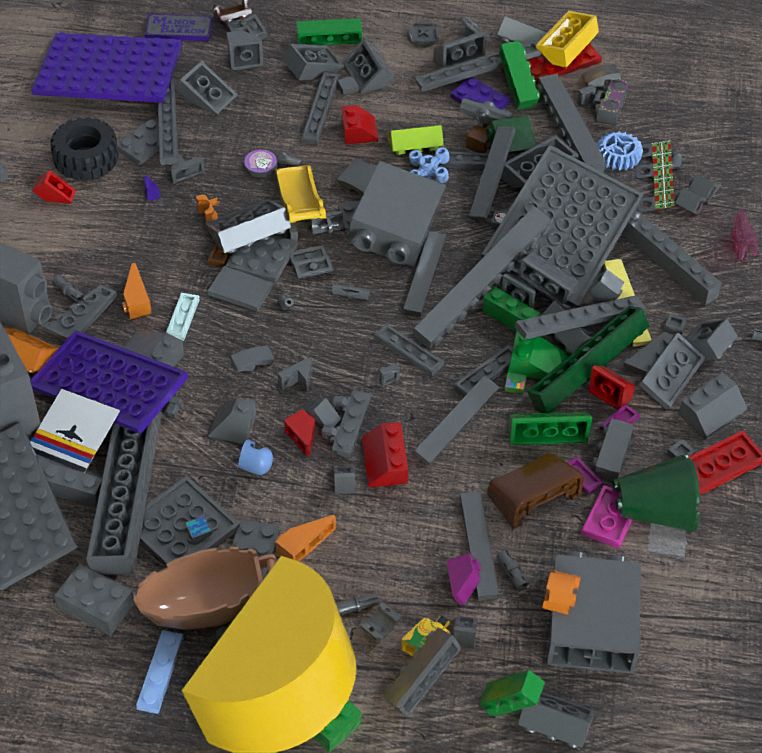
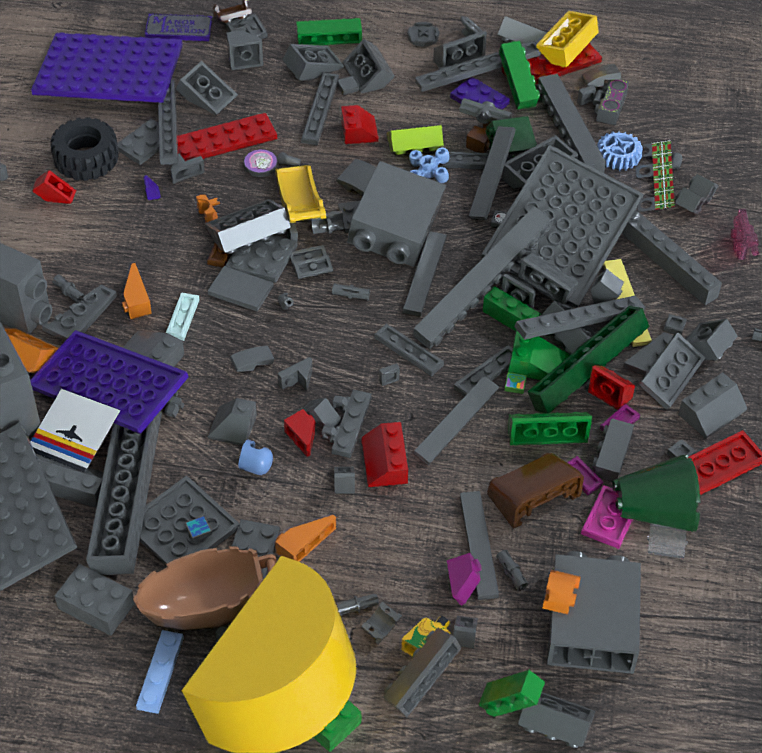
none -> red plate [177,113,277,161]

